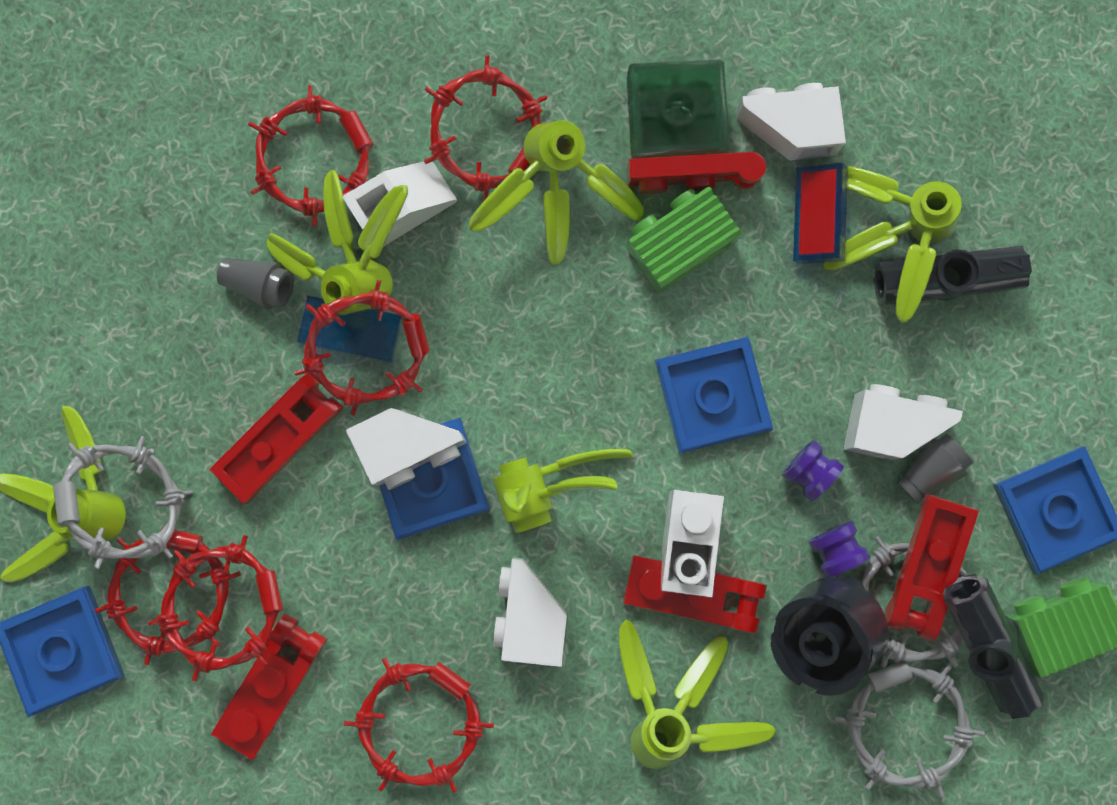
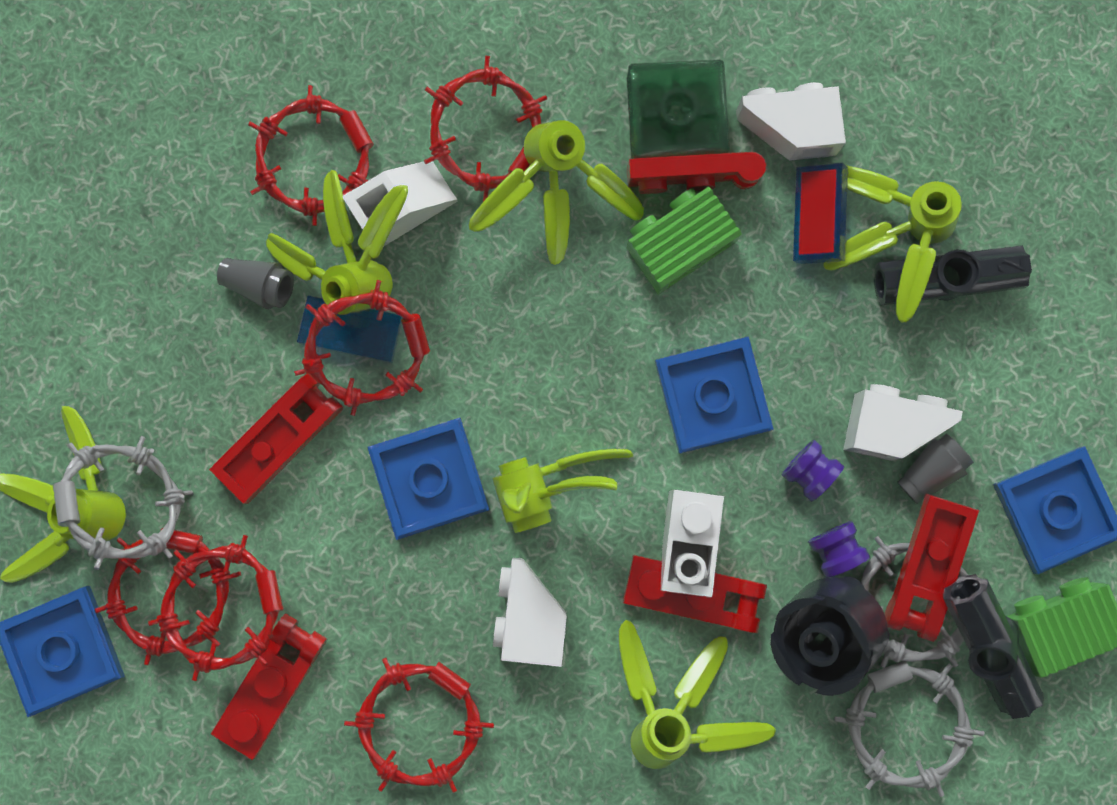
white slope [346,408,467,490] -> none

